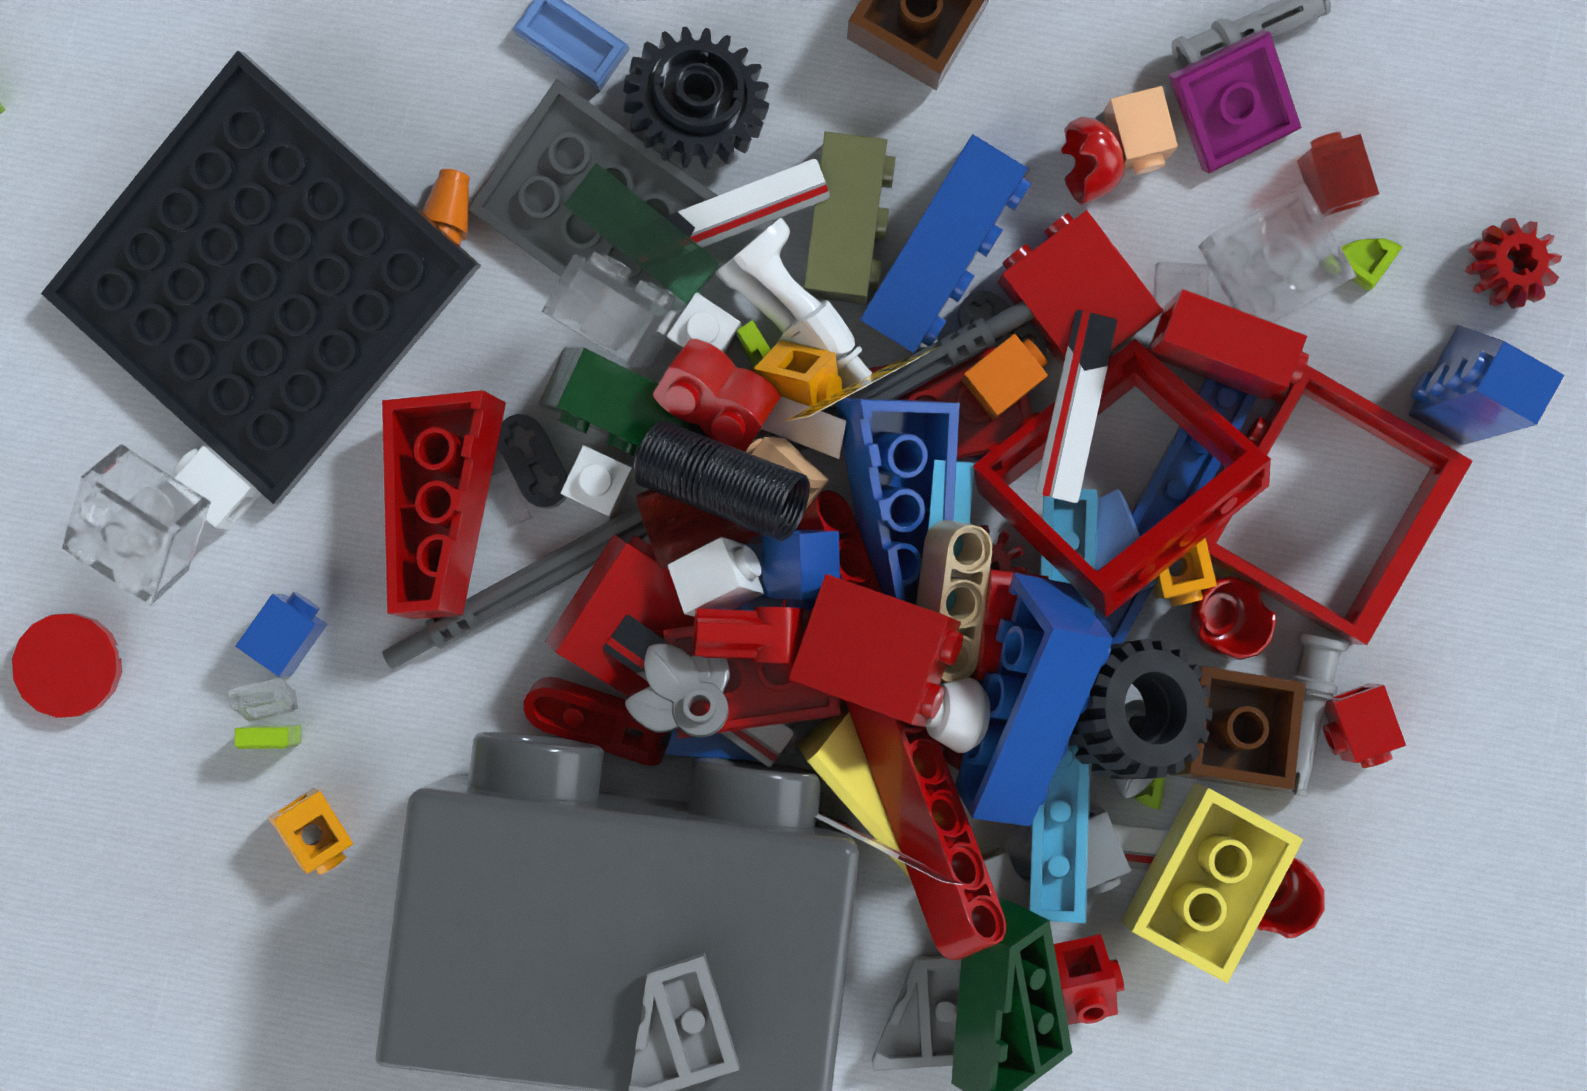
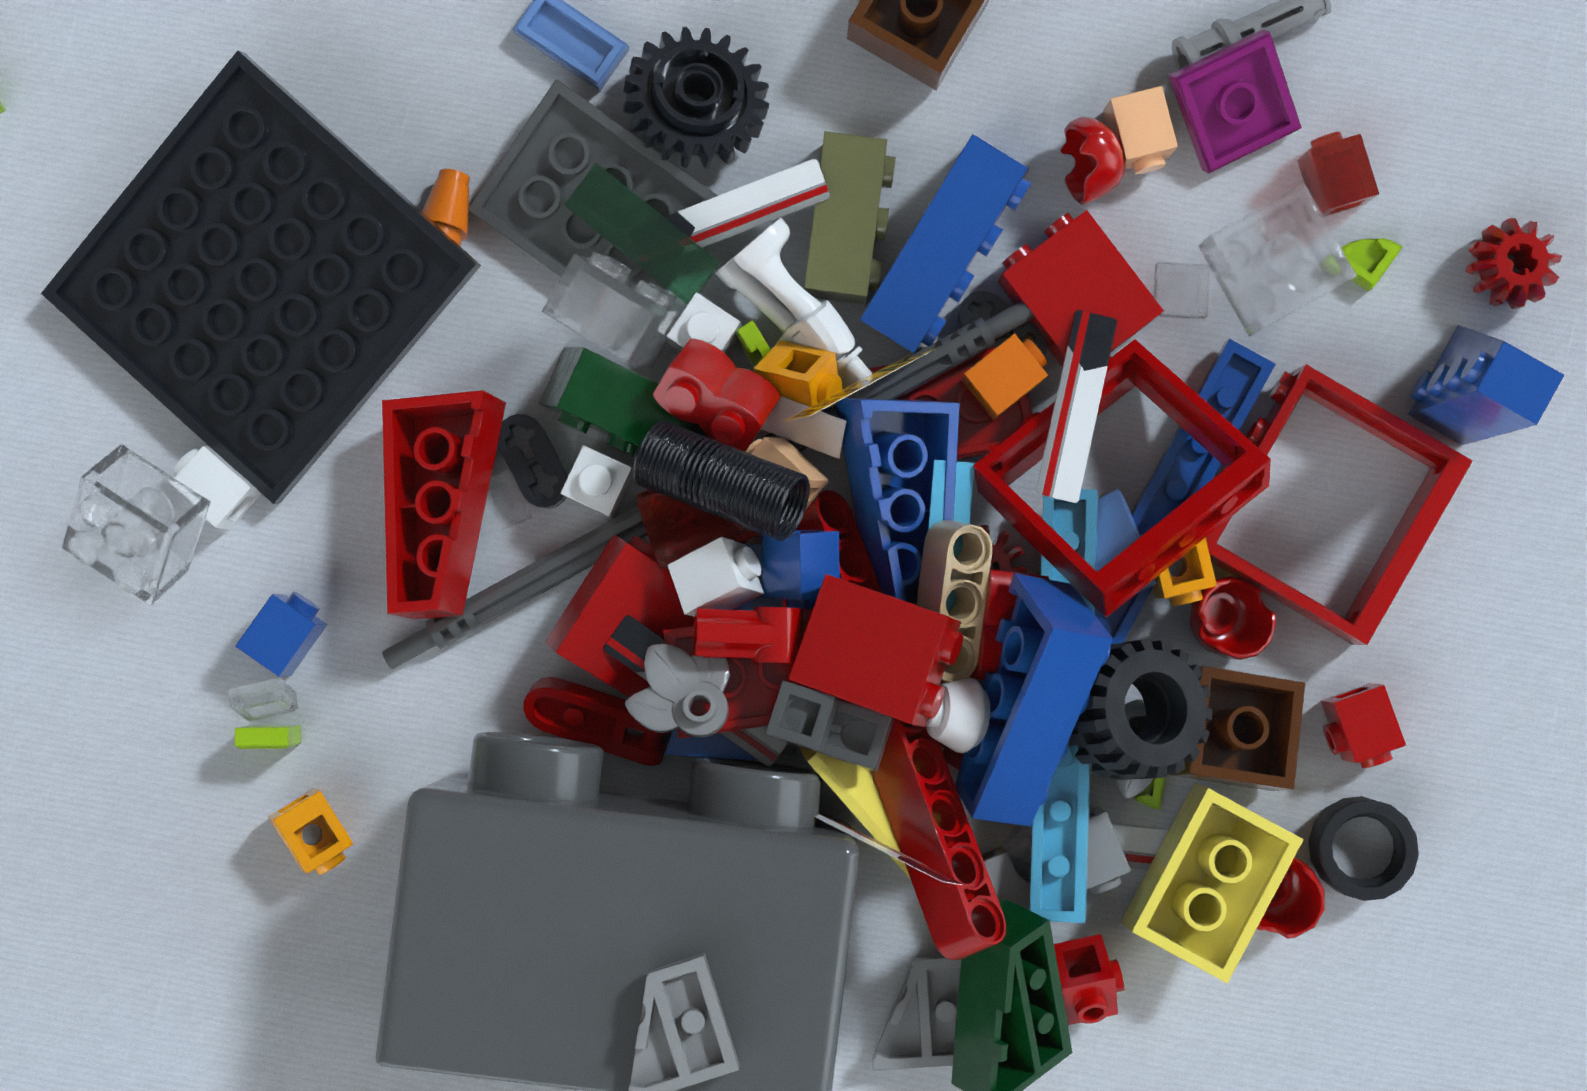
red tile [12,613,122,718] -> none
red brick [1148,289,1309,400] -> none
light grey pin [1281,633,1348,797] -> none
none -> dark grey slope [765,681,894,772]
none -> black tyre [1308,796,1419,901]

